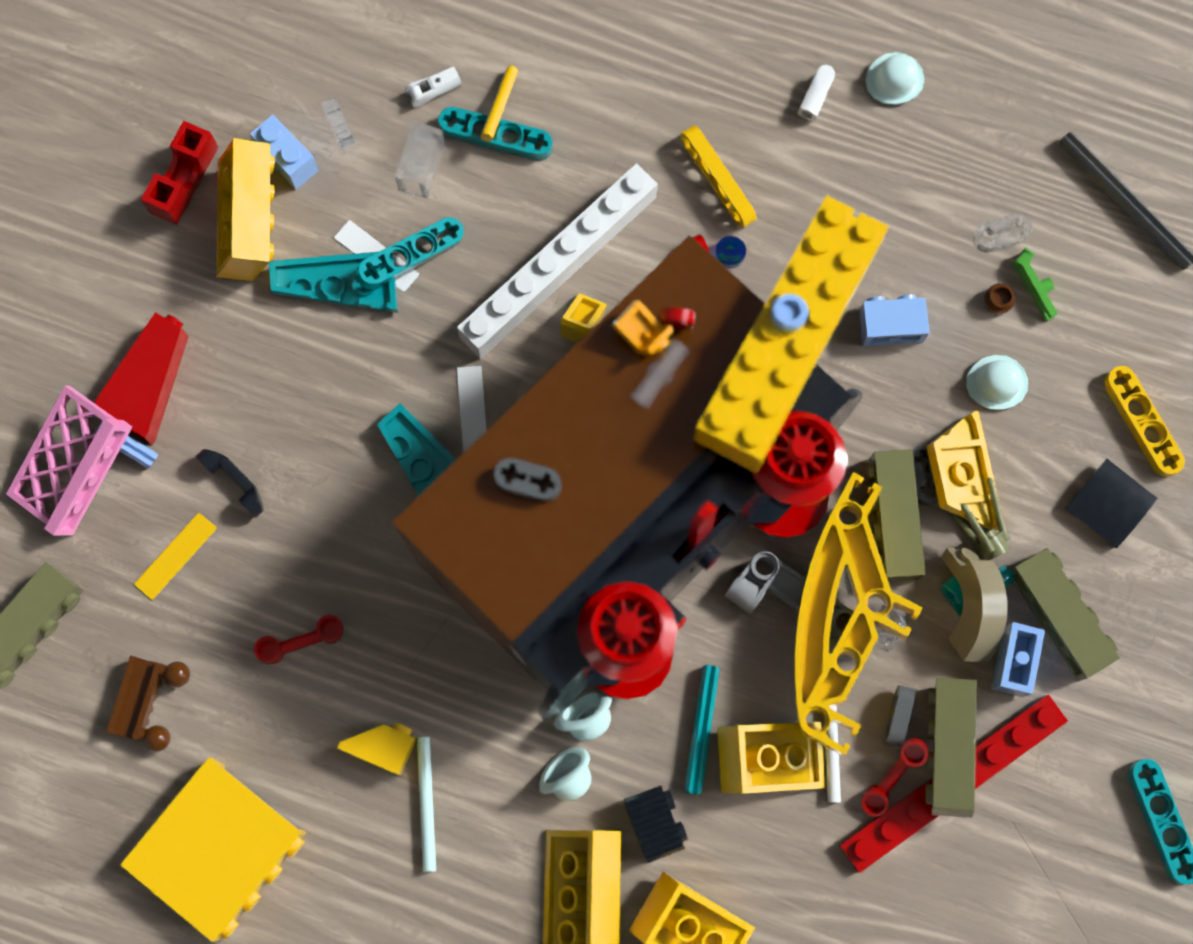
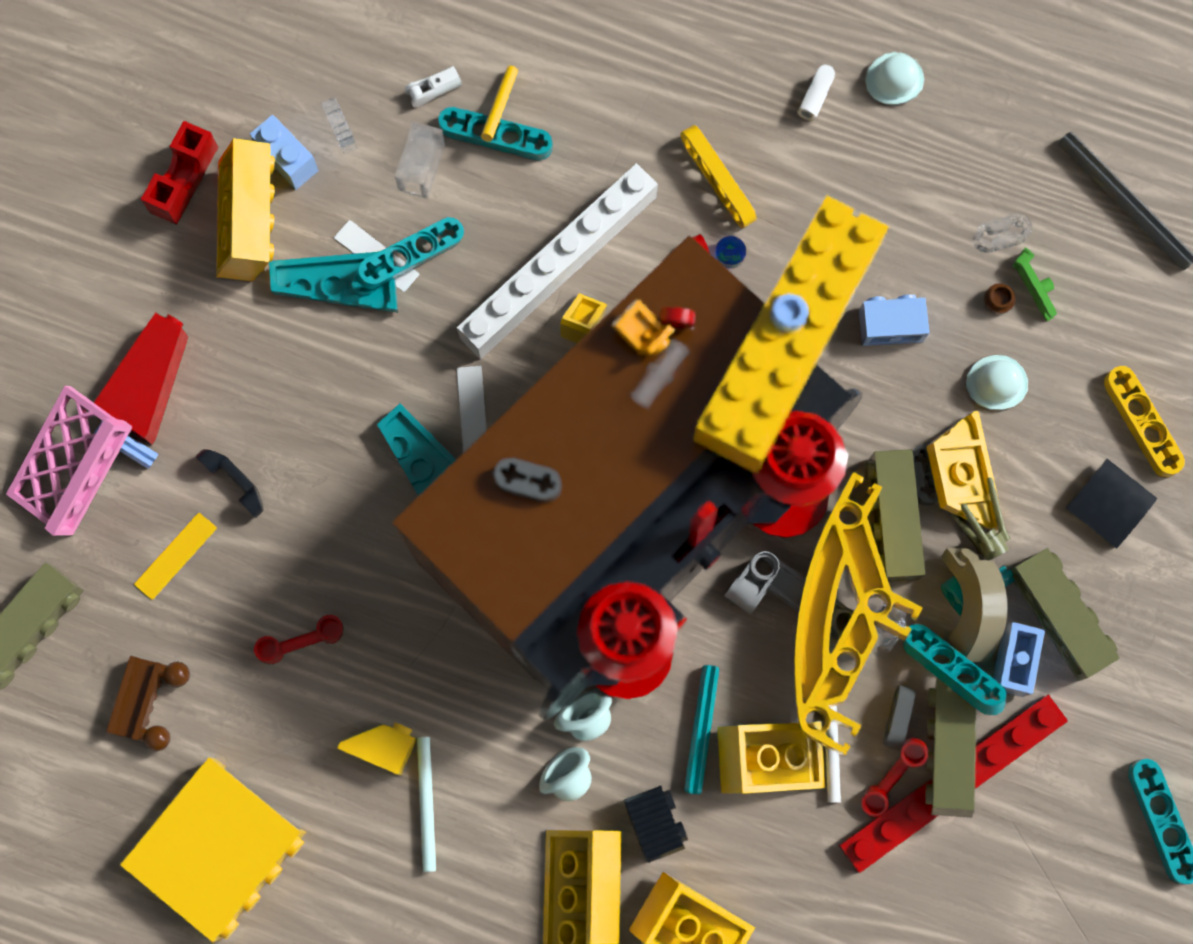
none -> teal beam [903,624,1007,716]

